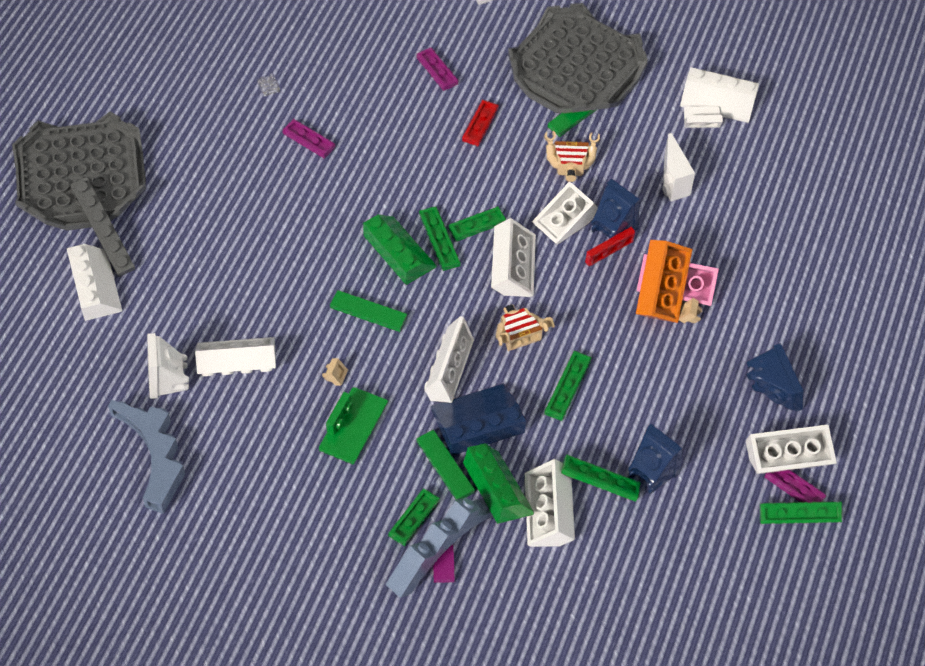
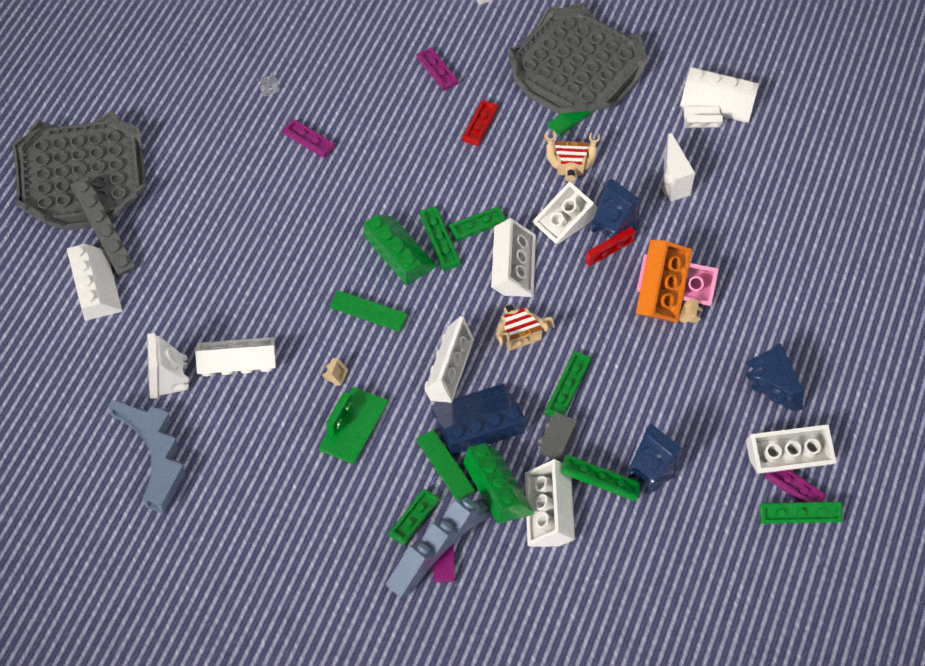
none -> dark grey brick [538,412,577,462]

